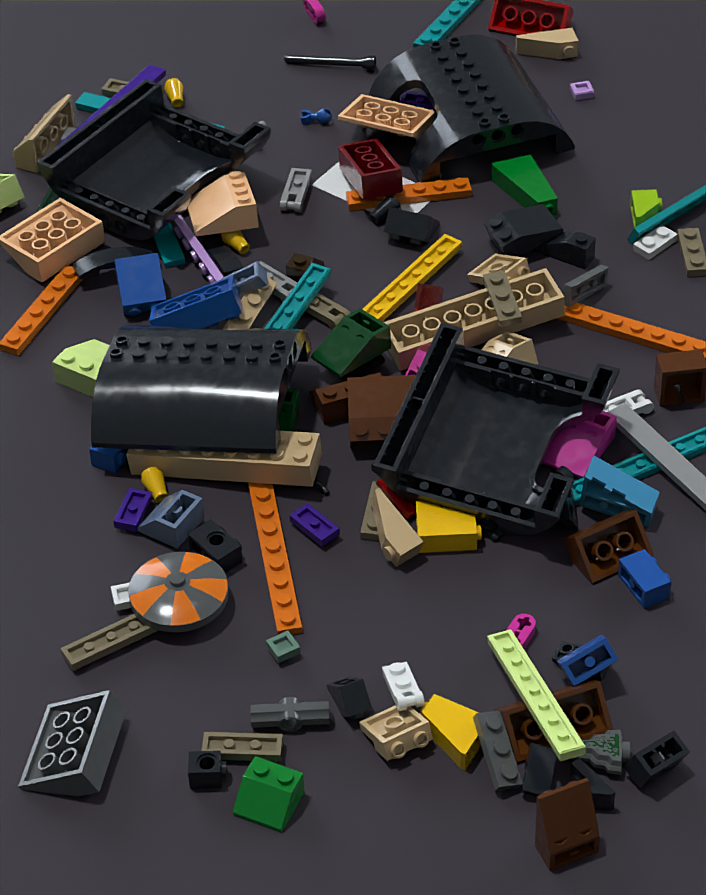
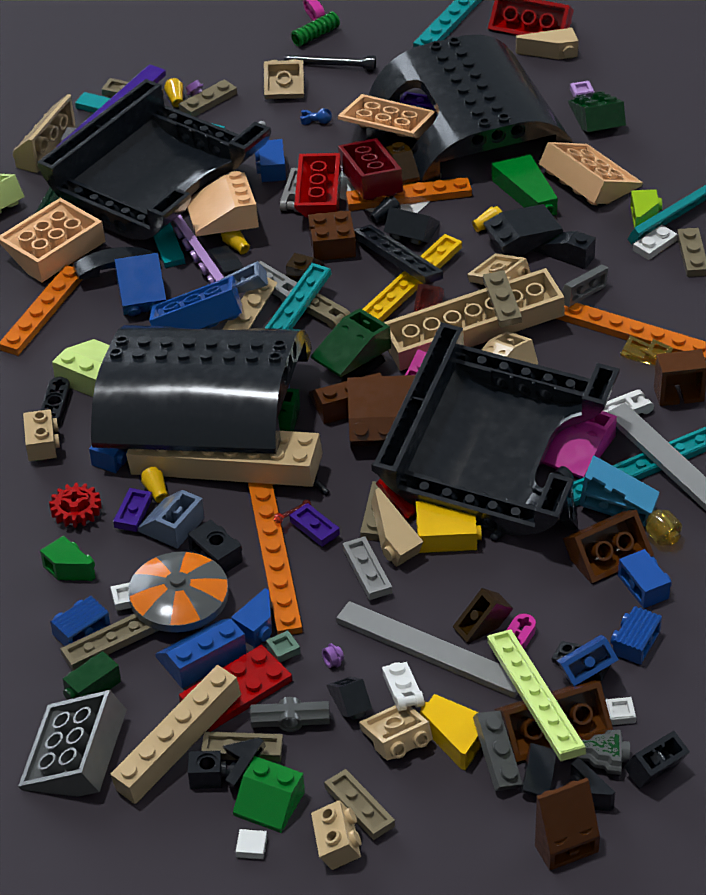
none -> tan brick [23,409,60,461]
none -> black beam [40,377,71,427]
none -> green slope [40,536,96,581]
none -> red gear [49,483,102,528]
none -> blue brick [50,596,110,646]
none -> dark green brick [63,651,121,700]
none -> tan brick [110,665,241,804]
none -> blue slope [155,619,246,689]
none -> dark tan plate [179,79,237,117]
none -> red plate [179,644,293,732]
none -> medium lavender plate [185,80,203,96]
none -> black slope [223,738,266,791]
none -> blue slope [231,588,272,648]
none -> white tile [236,829,267,859]
none -> blue brick [255,139,286,182]
none -> tan plate [264,59,304,99]
none -> clear red hinge [273,500,311,523]
none -> green piece [291,11,340,47]
none -> red slope [294,153,342,218]
none -> reddish brown piece [308,211,356,260]
none -> tan brick [311,800,361,870]
none -> medium lavender plate [322,643,344,668]
none -> dark tan plate [324,769,395,840]
none -> light grey tile [336,601,518,698]
none -> light grey plate [342,536,392,600]
none -> black plate [354,224,443,285]
none -> dark brown slope [386,142,420,184]
none -> dark brown slope [452,588,514,643]
none -> yellow cone [472,206,502,232]
none -> light nougat slope [539,142,643,205]
none -> dark green slope [568,92,626,132]
none -> white tile [605,697,636,725]
none -> blue brick [610,606,662,665]
none -> clear yellow slope [620,335,673,365]
none -> clear yellow head [646,510,682,546]

